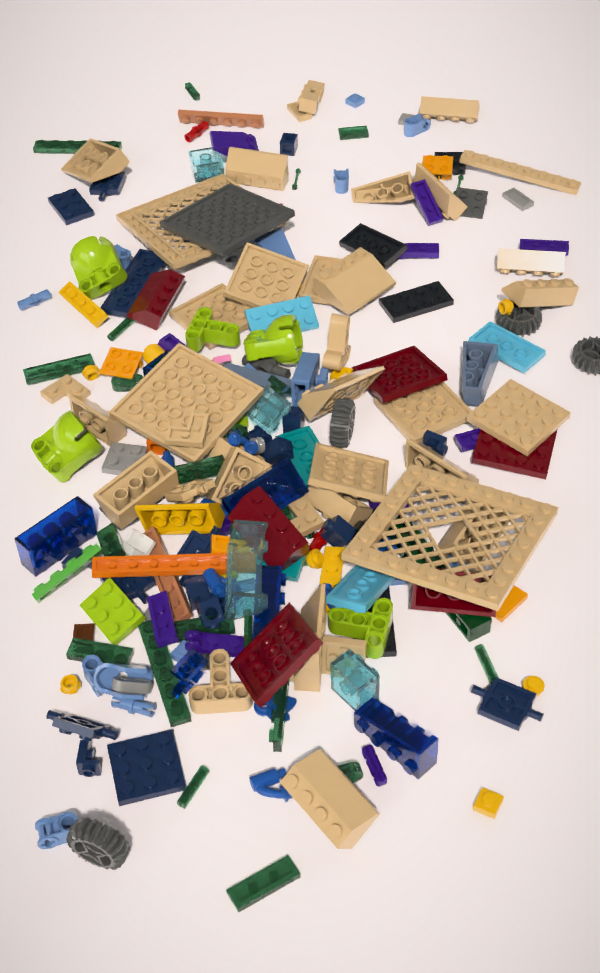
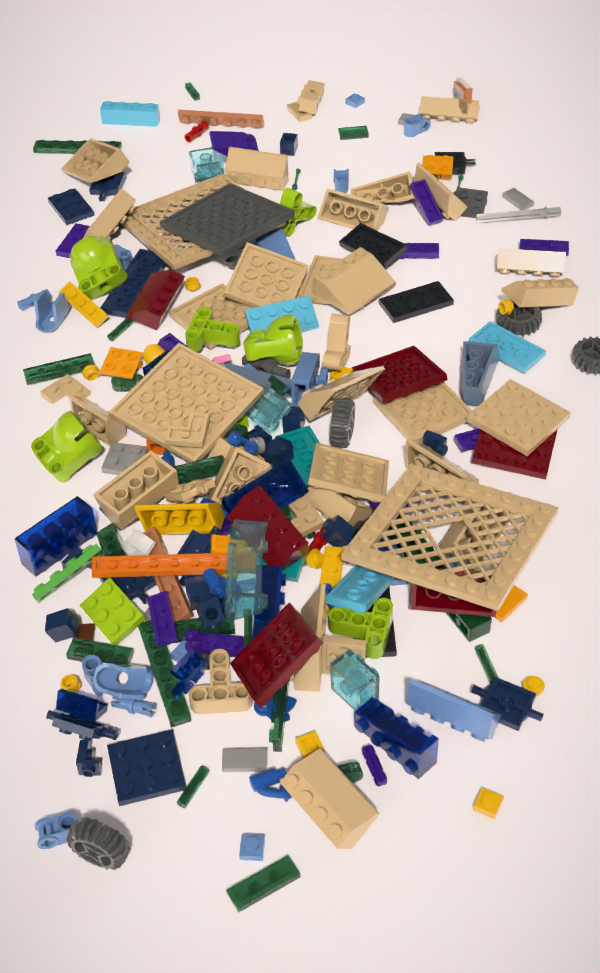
light grey beam [111,676,153,694] -> none
tan plate [459,150,581,195] -> none
none -> medium blue piece [34,290,71,332]
none -> dark blue brick [45,608,80,643]
none -> dark purple plate [55,223,90,258]
none -> clear blue bracket [56,689,108,721]
none -> tan slope [83,188,137,244]
none -> medium azure wedge [100,101,160,127]
none -> yellow plate [185,277,201,292]
none -> light grey tile [222,748,268,773]
none -> medium blue plate [239,834,265,861]
none -> lime beam [280,187,317,237]
none -> yellow plate [295,731,324,759]
none -> tan slope [317,188,389,231]
none -> medium blue slope [406,679,502,742]
none -> nougat plate [453,77,473,104]
none -> light grey axle [476,206,562,223]

